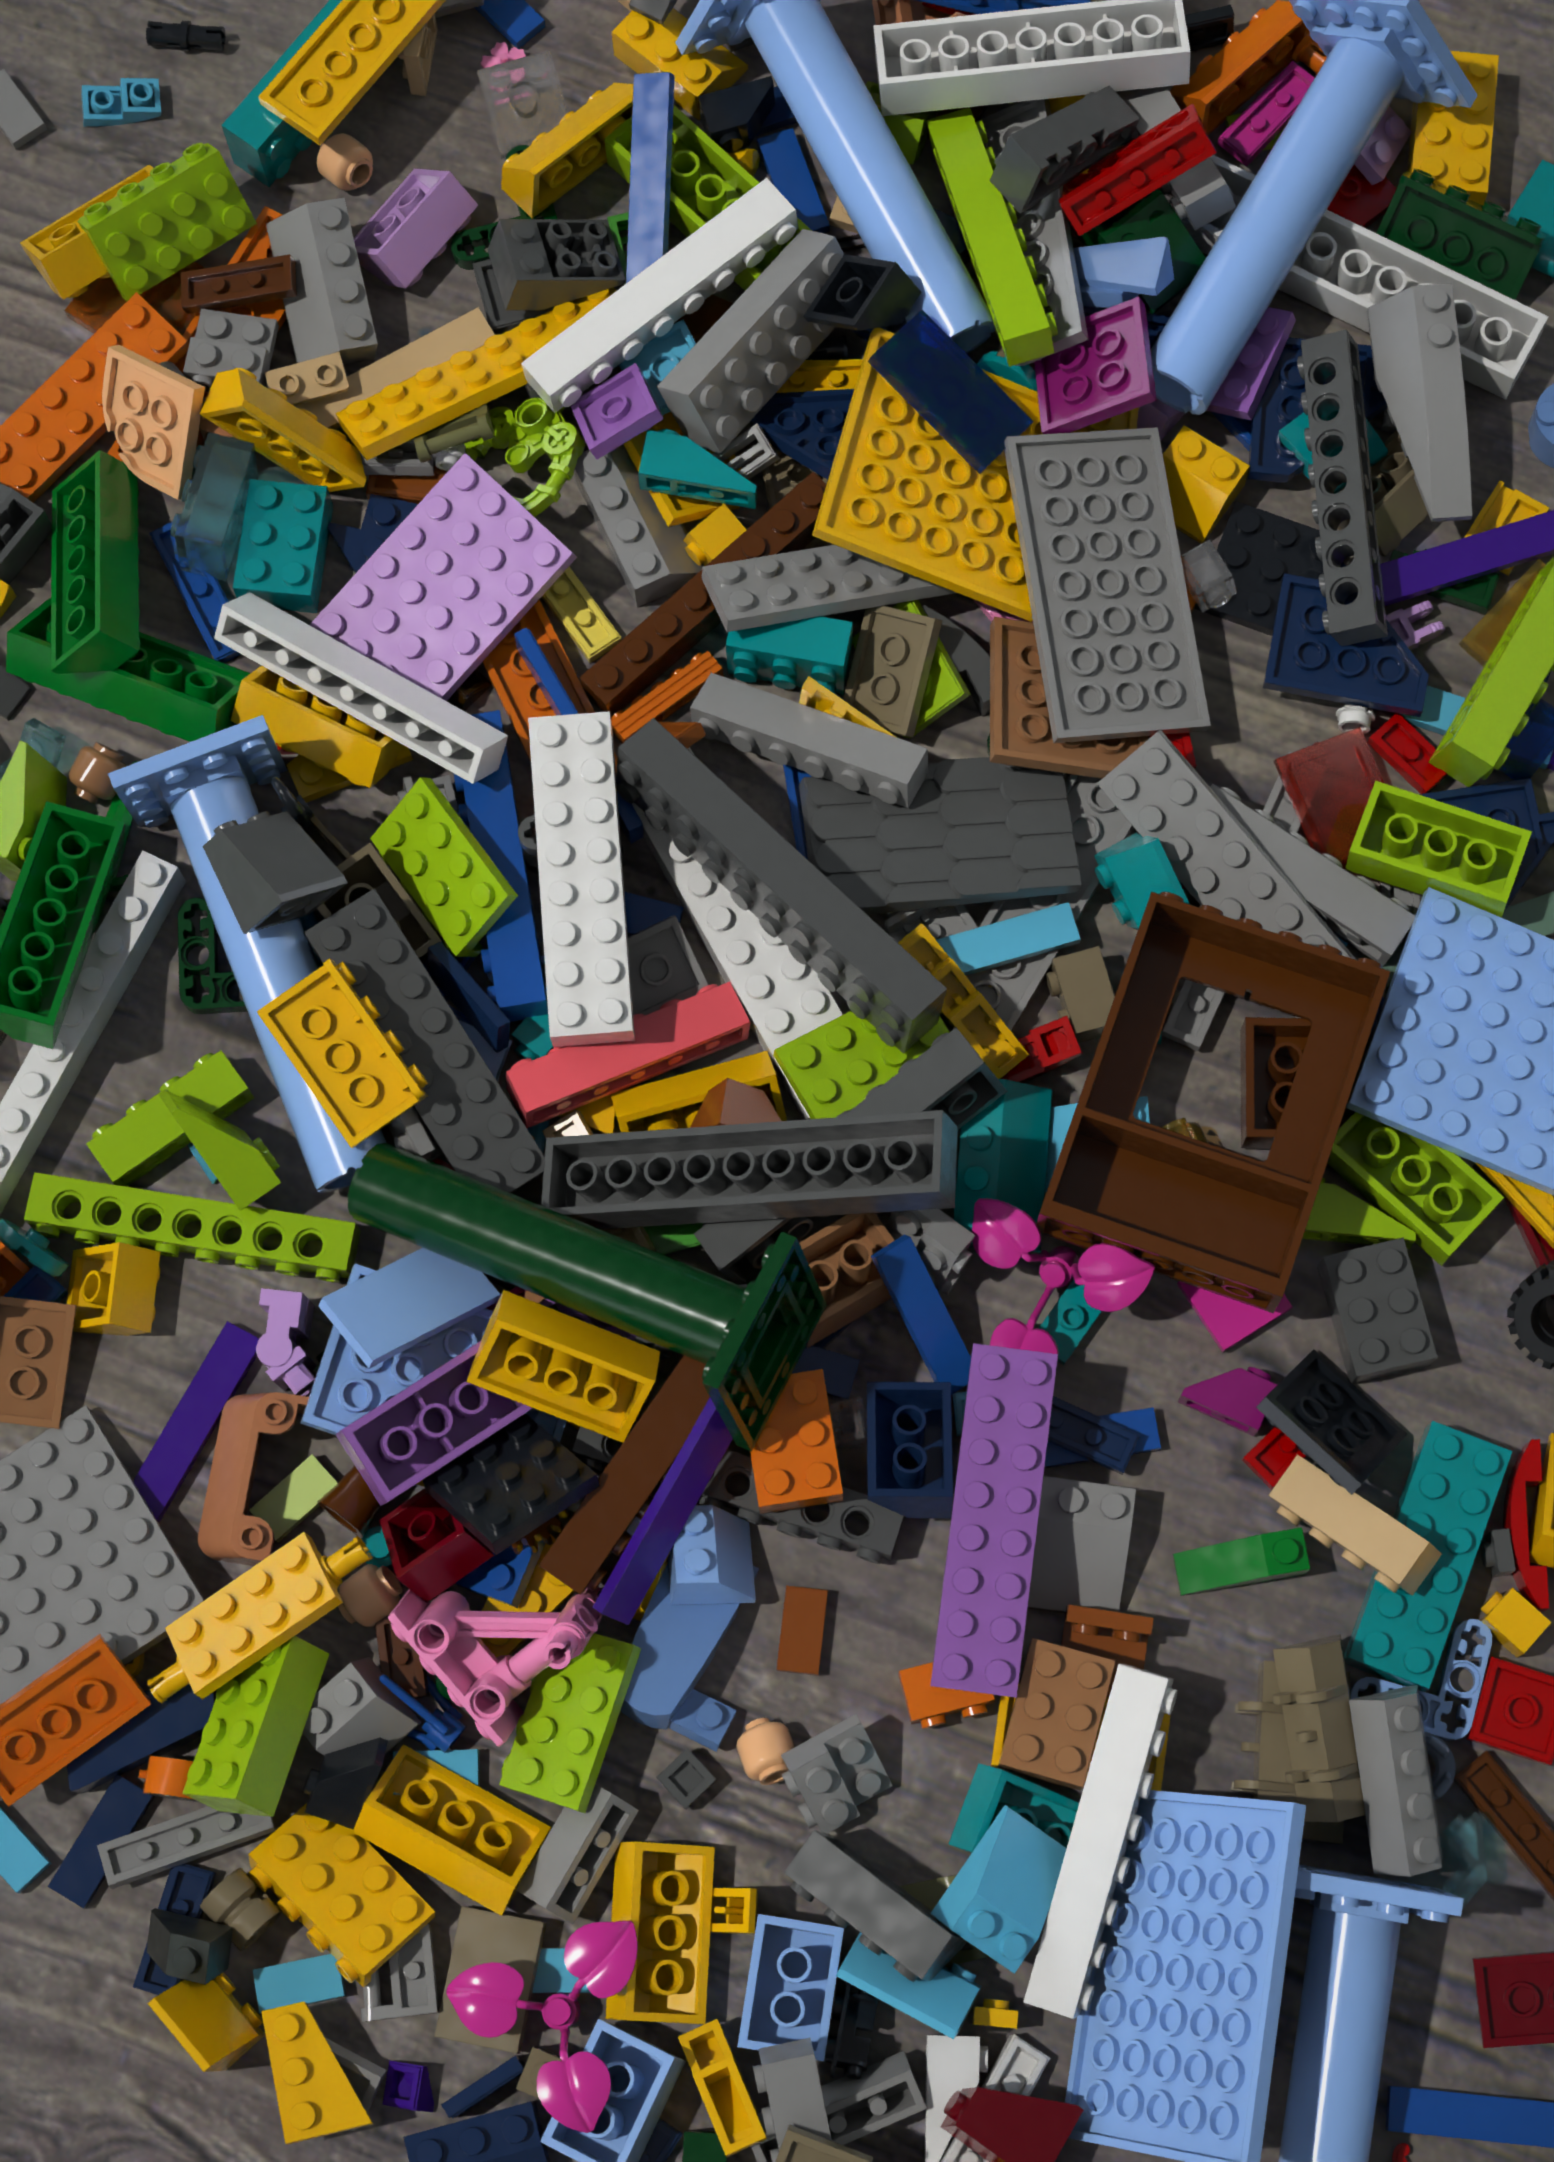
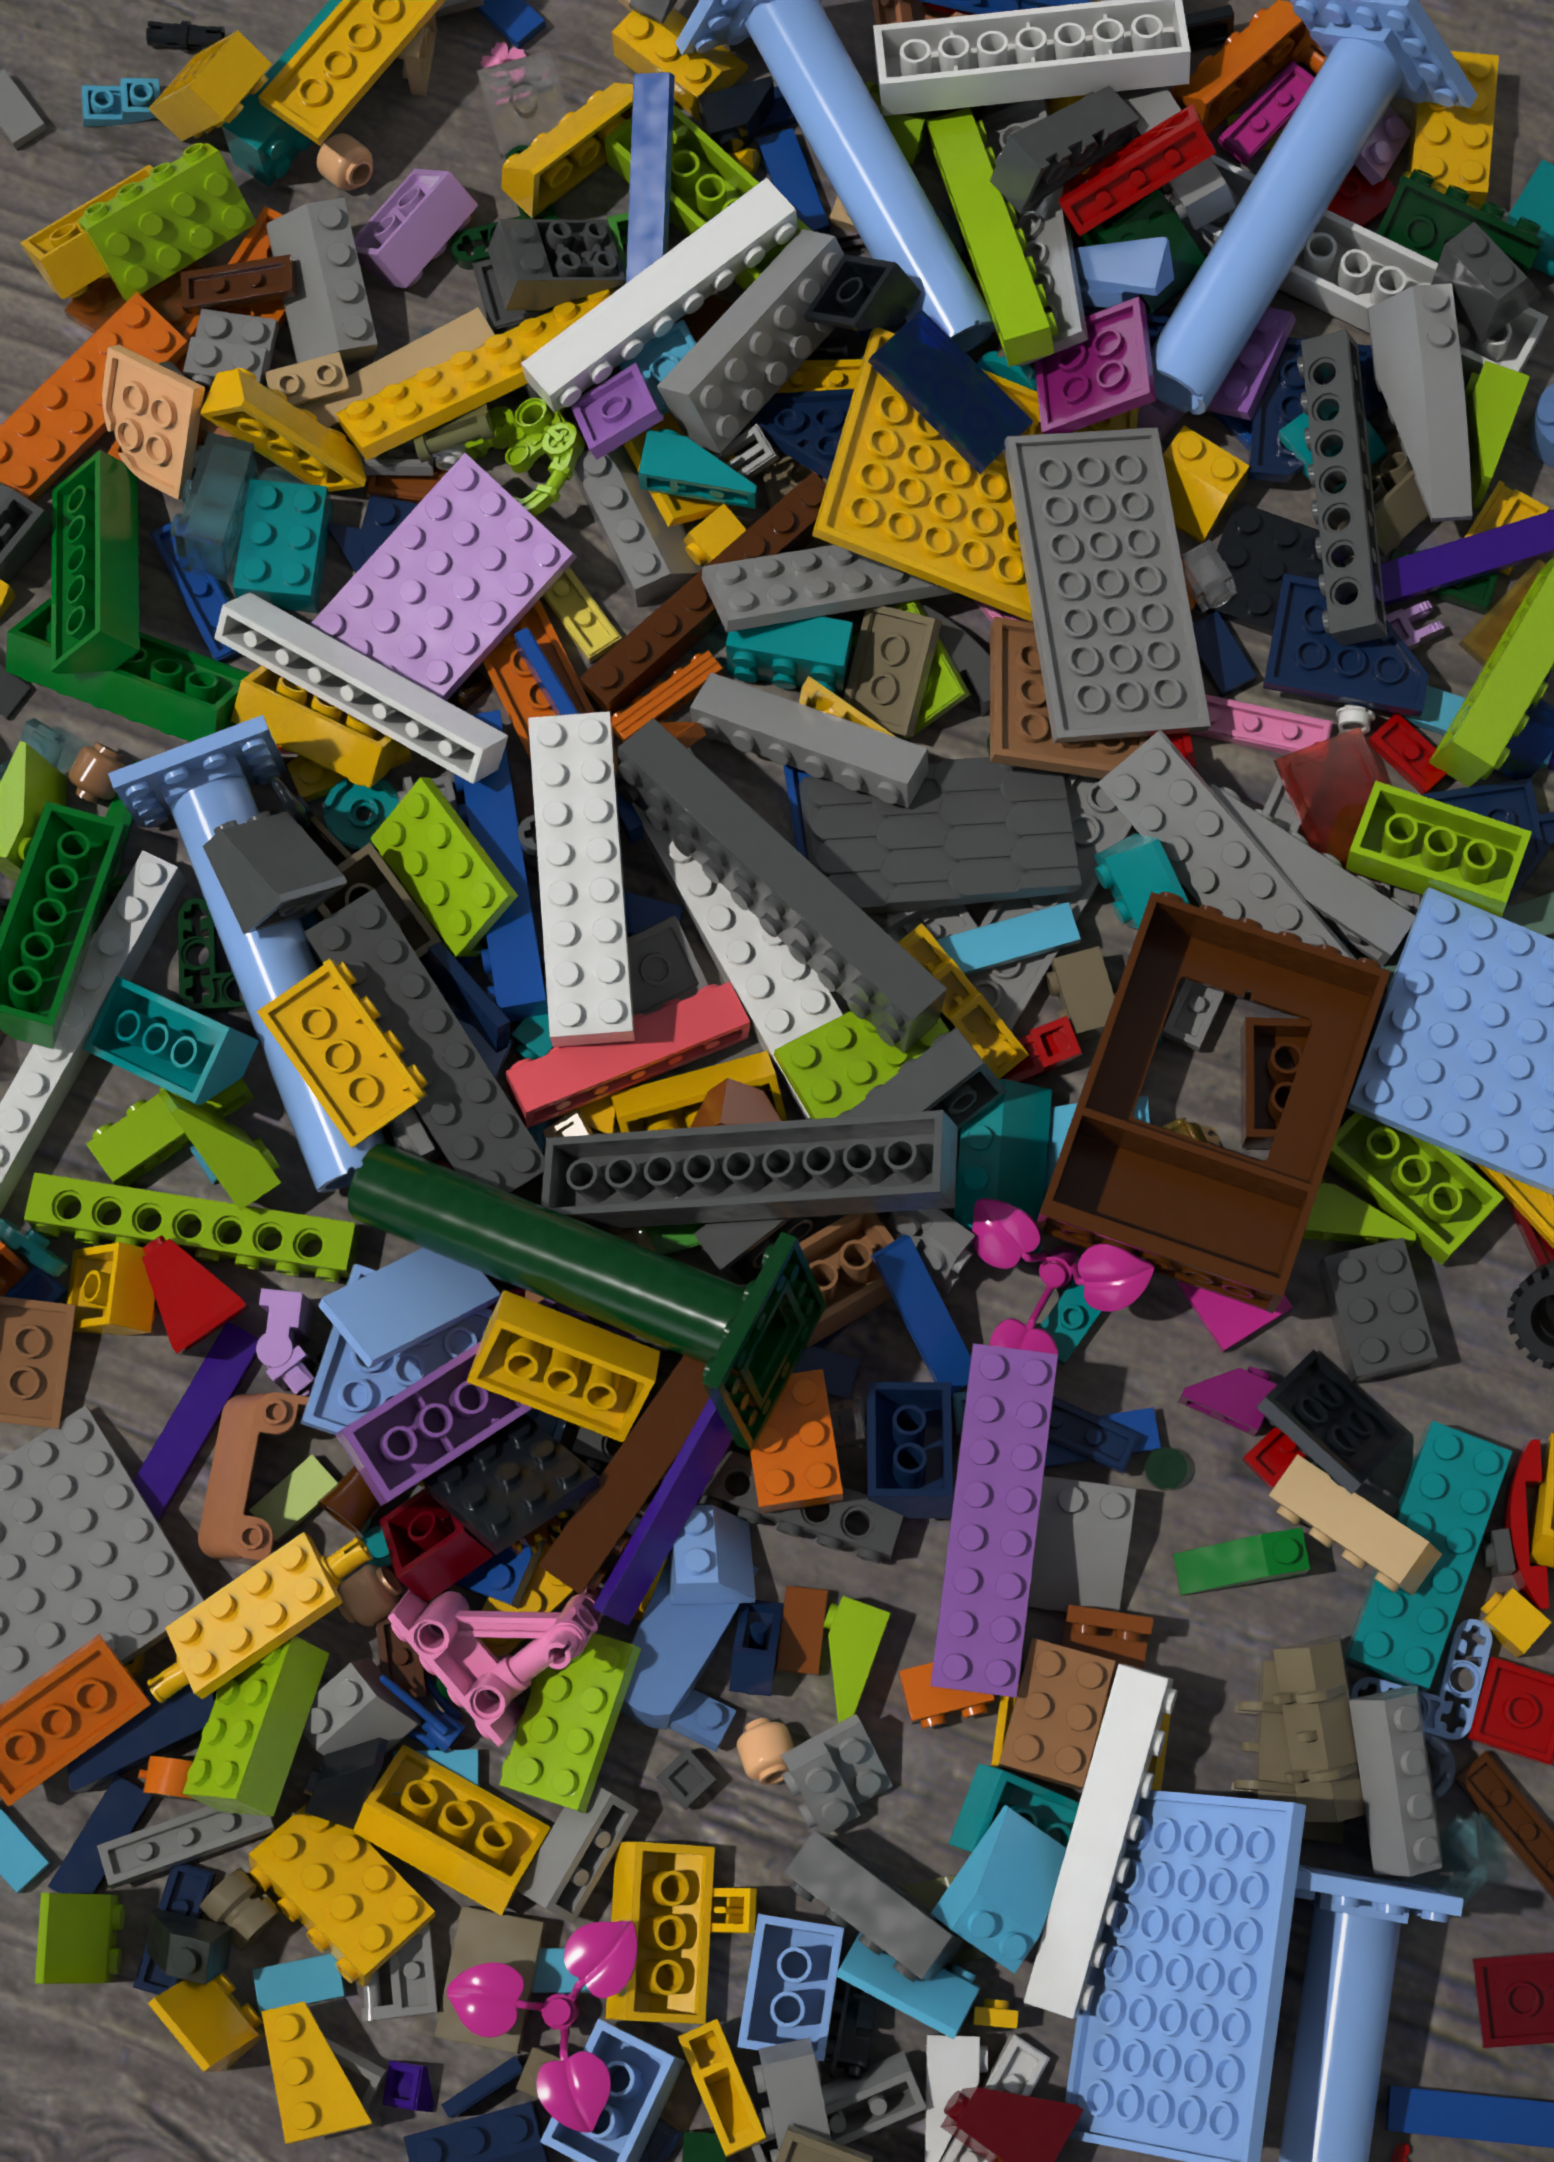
none -> lime slope [35,1893,125,1984]
none -> teal slope [83,976,259,1105]
none -> red slope [142,1235,250,1355]
none -> yellow brick [148,30,272,141]
none -> teal plate [324,778,399,853]
none -> dark blue slope [729,1600,784,1696]
none -> lime slope [823,1596,890,1723]
none -> clear green tile [1144,1447,1187,1491]
none -> bright pink tile [1190,694,1333,762]
none -> dark blue tile [1193,611,1257,698]
none -> dark grey slope [1431,222,1541,343]
none -> lime slope [1465,360,1530,510]

